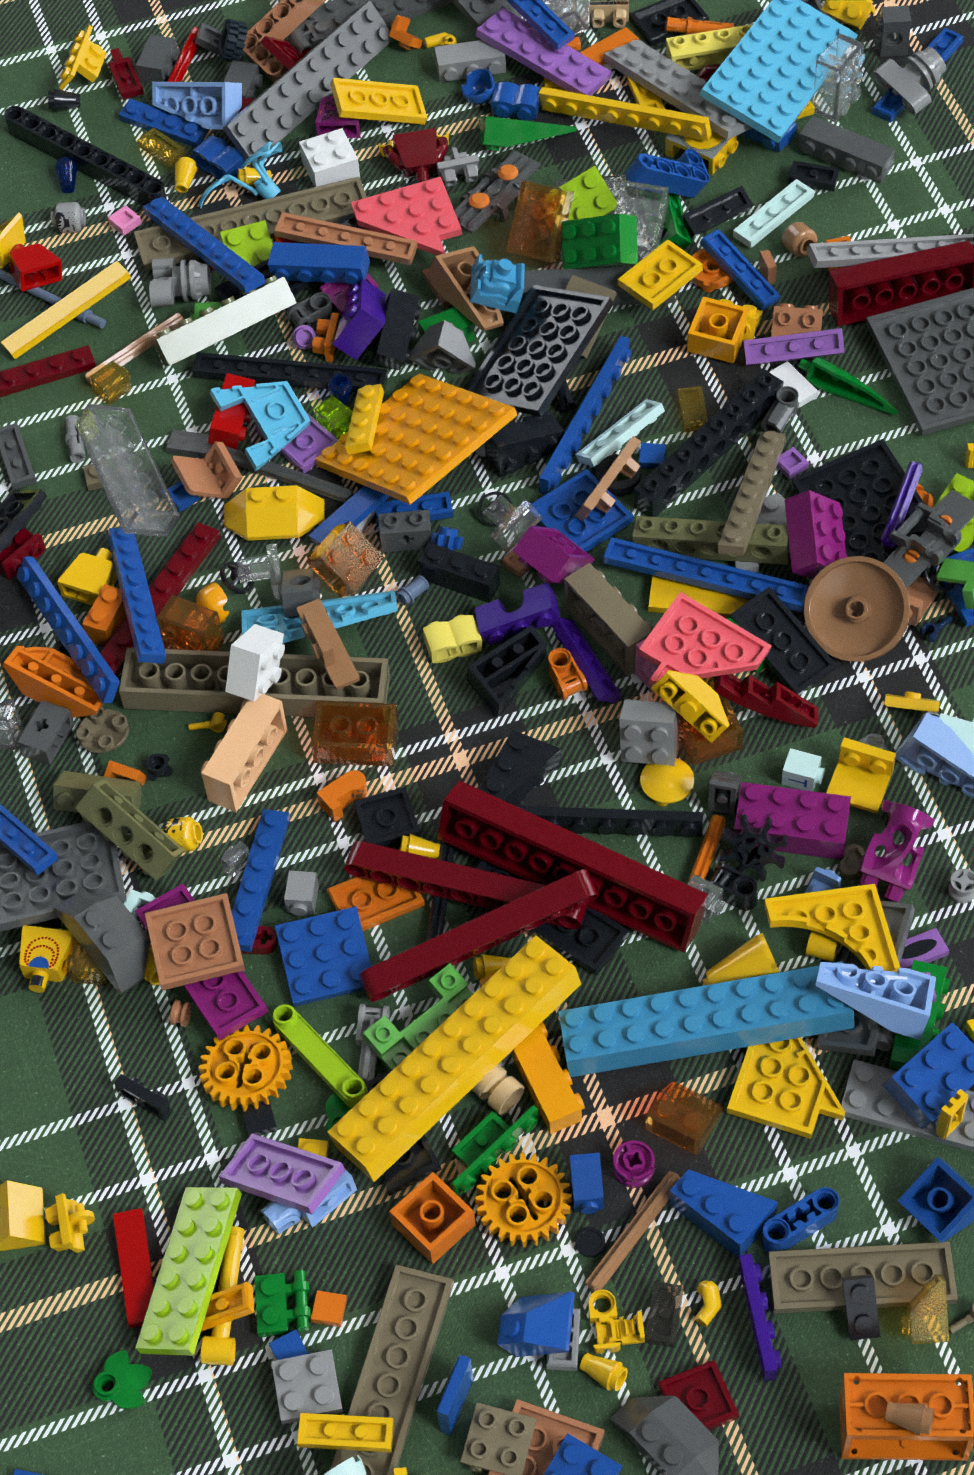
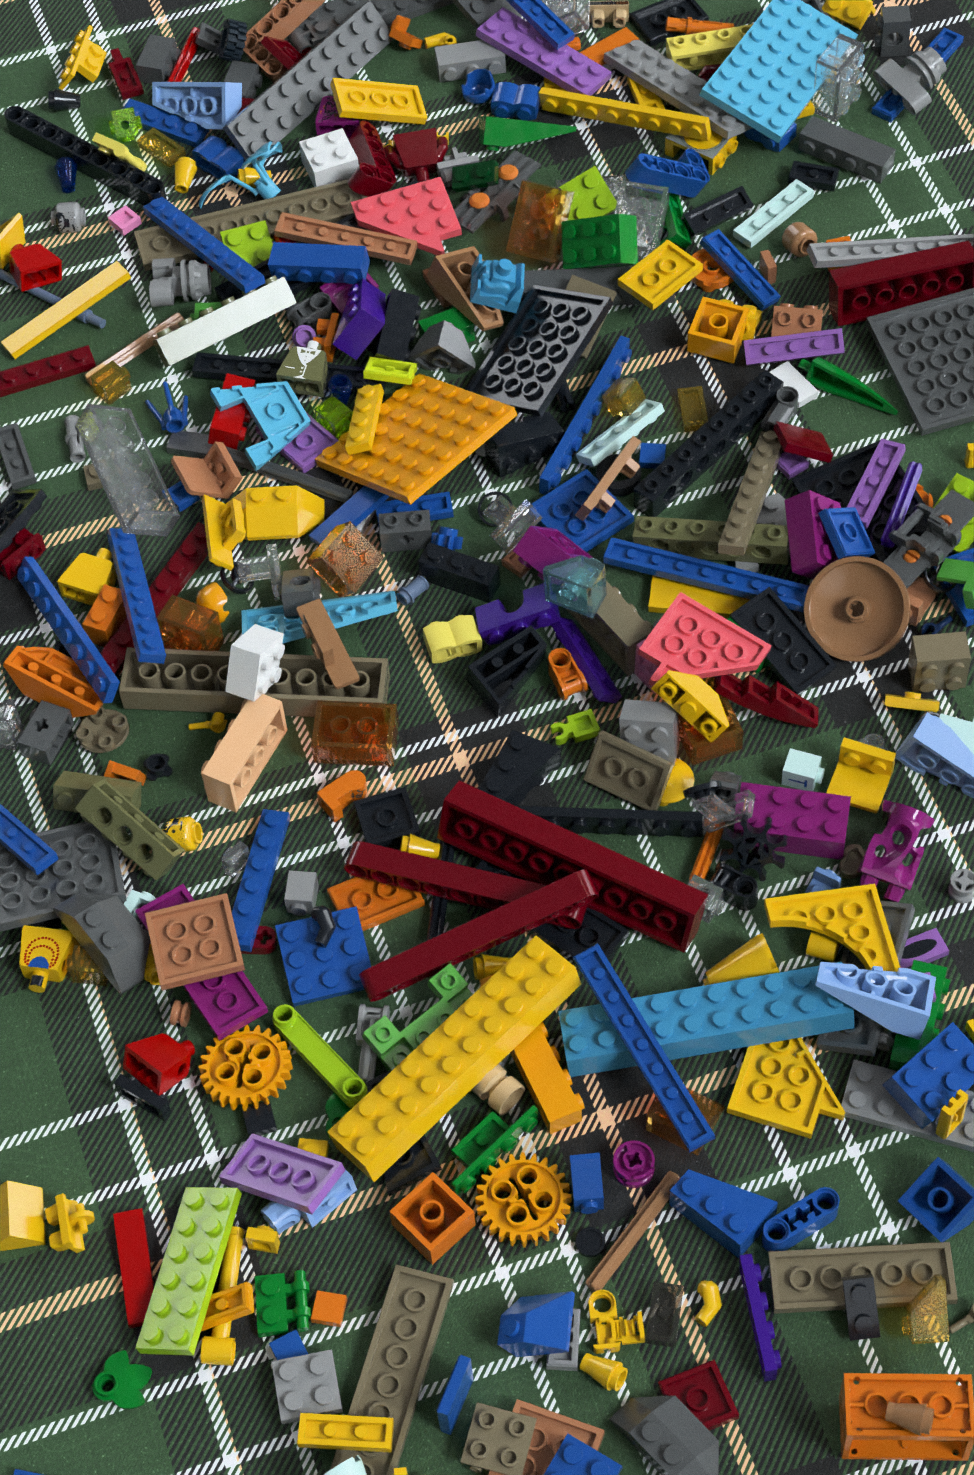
none -> light yellow plate [92,132,147,172]
none -> clear neon green brick [108,107,143,142]
none -> red torso [123,1033,195,1096]
none -> blue plant [145,381,189,433]
none -> yellow bracket [202,494,246,571]
none -> yellow plate [245,1226,280,1254]
none -> olive torso [276,340,328,398]
none -> black arm [311,906,336,948]
none -> dark red beam [348,121,396,197]
none -> neon yellow tile [363,357,417,385]
none -> dark green plate [452,159,498,192]
none -> clear light blue slope [543,555,607,618]
none -> lime plate [550,709,601,745]
none -> blue tile [573,943,715,1152]
none -> dark tan tile [583,730,674,810]
none -> clear yellow brick [602,378,646,416]
none -> clear piece [683,781,755,833]
none -> dark red tile [773,421,833,463]
none -> blue tile [818,507,875,560]
none -> medium lavender plate [846,438,906,529]
none -> dark tan brick [908,631,971,692]

